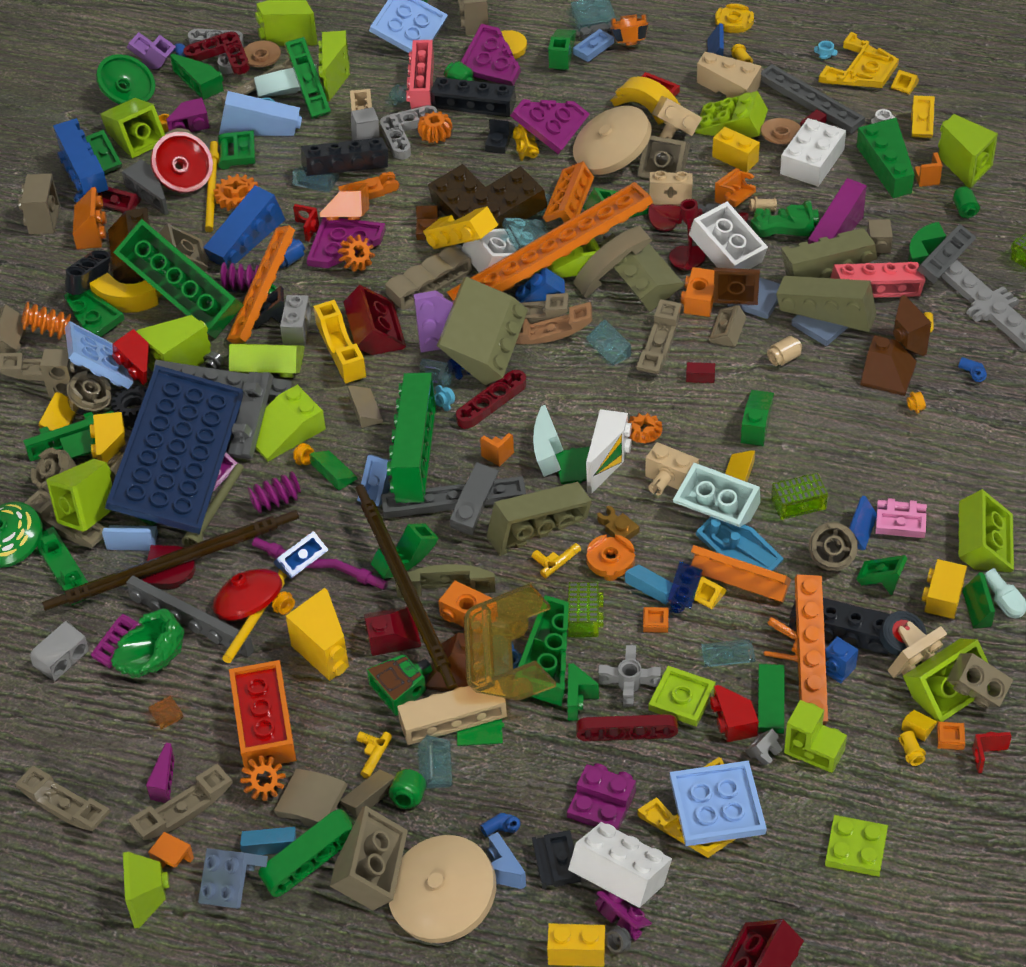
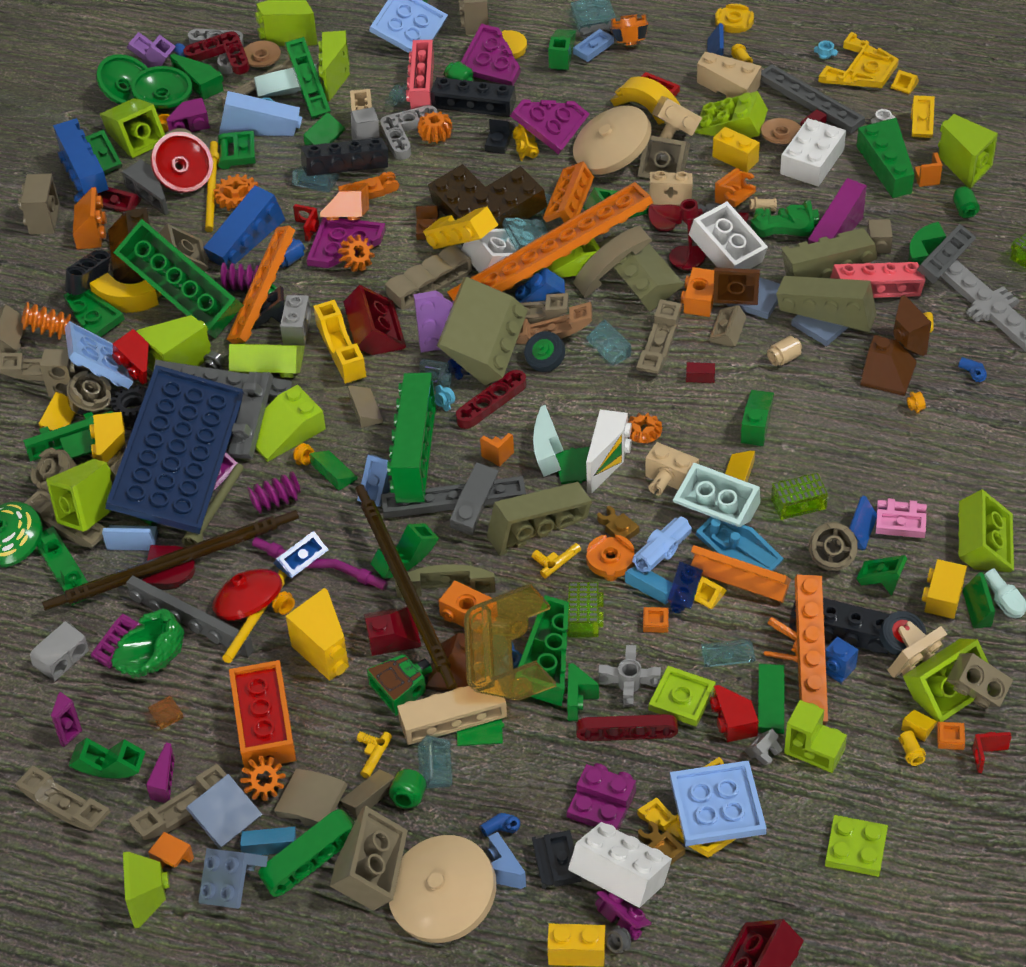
none -> magenta slope [51,692,82,747]
none -> green brick [69,737,146,779]
none -> green dish [131,66,192,109]
none -> sand blue tile [186,774,262,849]
none -> green slope [303,113,345,146]
none -> black wheel [524,331,565,372]
none -> light blue piece [632,516,692,573]
none -> pearl gold plate [638,821,685,865]

